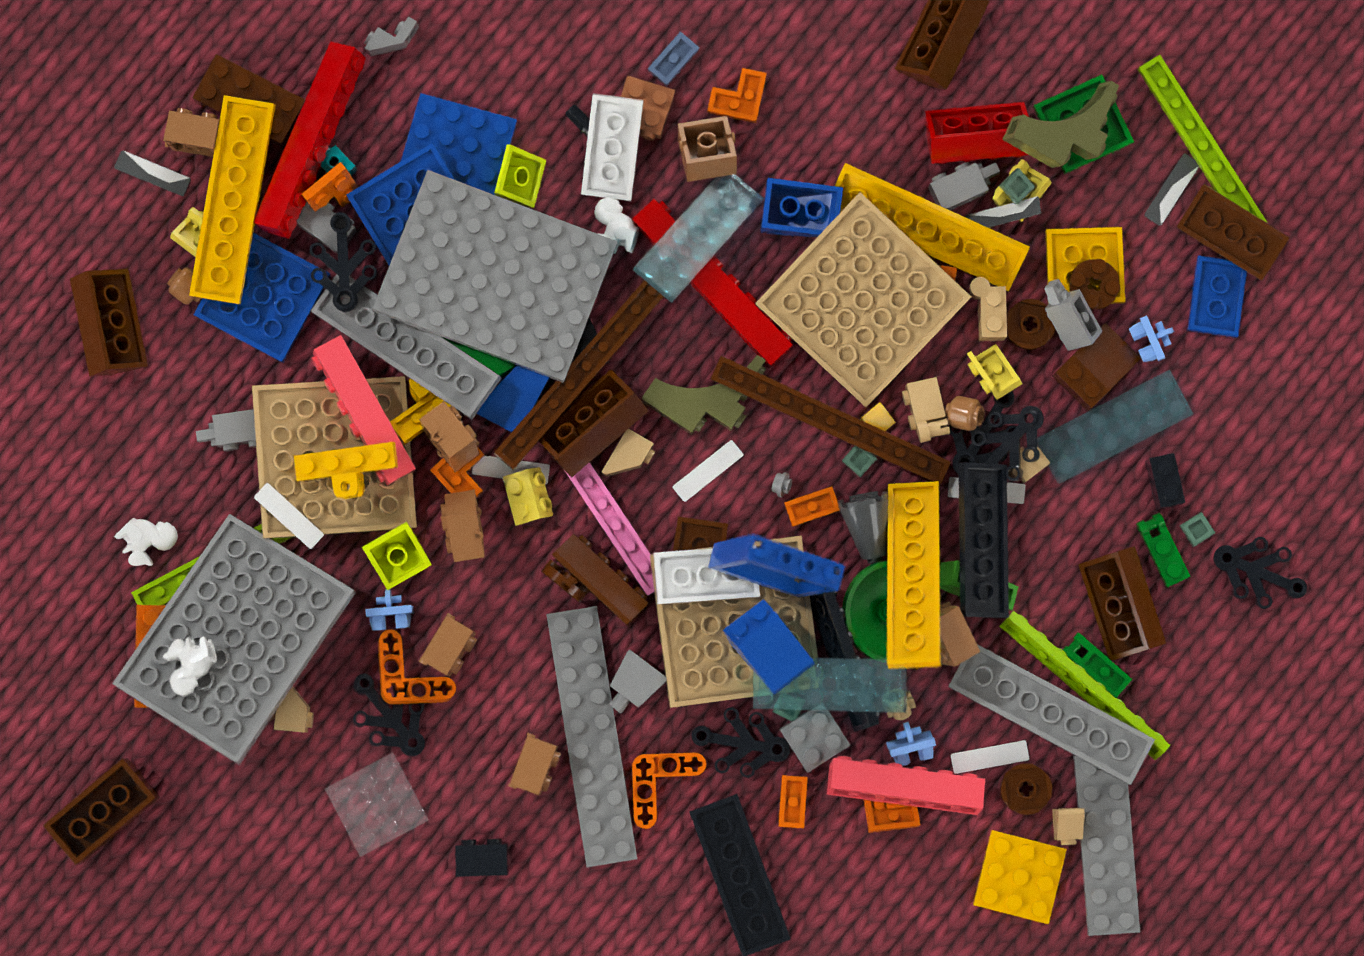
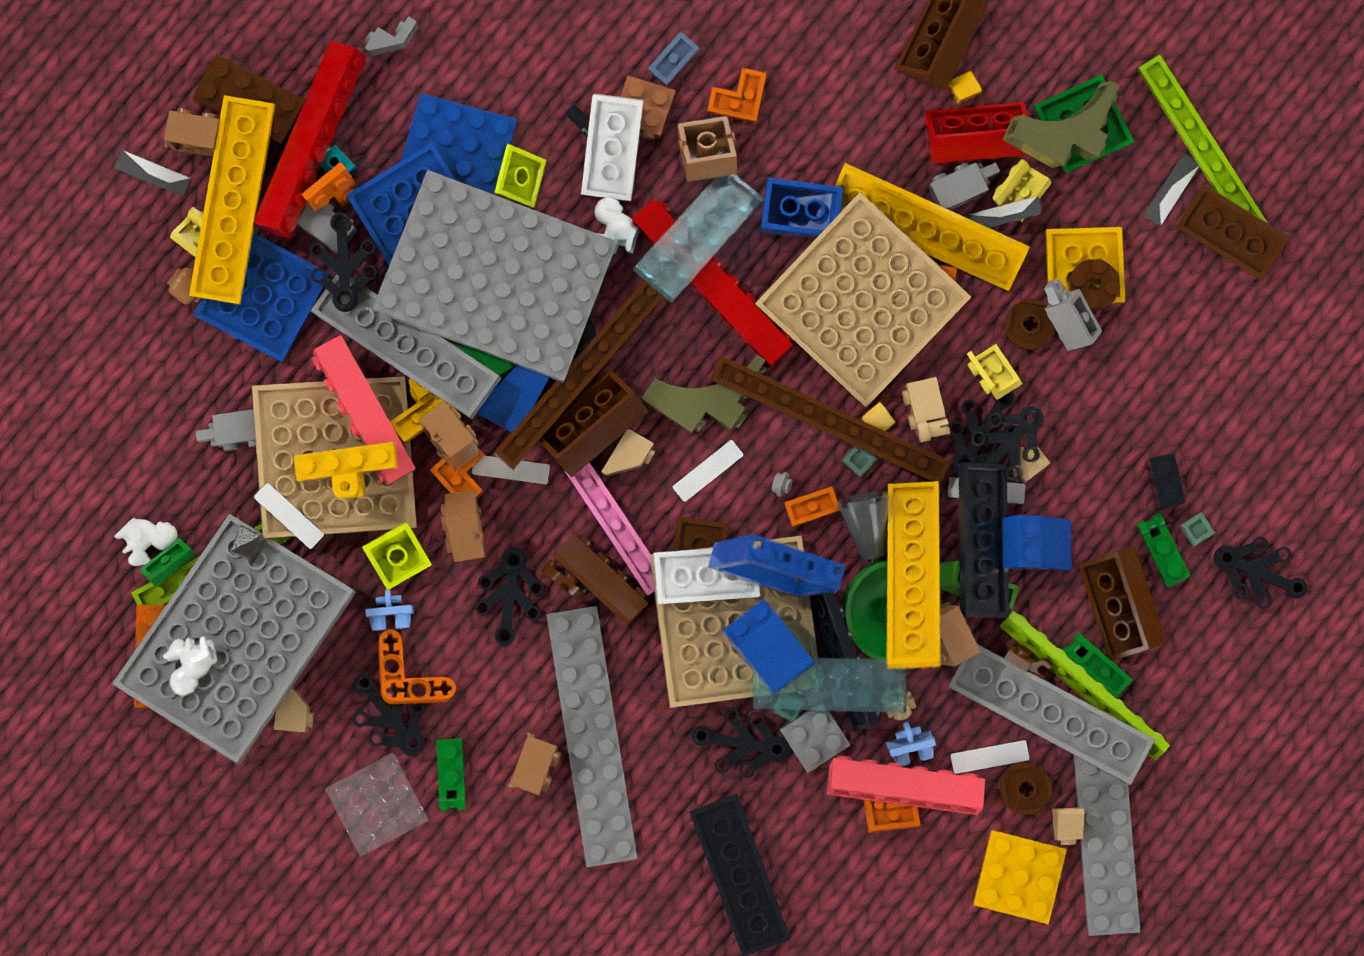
reddish brown brick [43,758,160,865] -> none
reddish brown slope [70,269,148,377] -> none
medium nougat brick [419,613,477,677] -> none
black brick [455,839,509,877] -> none
light yellow bracket [503,467,553,526] -> none
light grey torso [609,649,667,713] -> none
orange beam [632,753,706,829] -> none
orange plate [778,775,808,828] -> none
medium nougat head [945,396,985,431] -> none
tan hinge [969,277,1007,341] -> none
sand green tile [999,168,1035,204] -> none
clear light blue plate [1037,370,1193,484] -> none
reddish brown slope [1052,323,1141,411] -> none
light blue hips [1129,316,1174,363] -> none
blue tile [1187,255,1247,338] -> none
none -> green plate [139,538,195,587]
none -> clear smoke slope [231,525,266,563]
none -> green plate [436,738,466,812]
none -> black plant [475,547,544,646]
none -> yellow slope [949,71,982,104]
none -> blue slope [1003,515,1072,571]
none -> reddish brown plate [1004,644,1053,679]

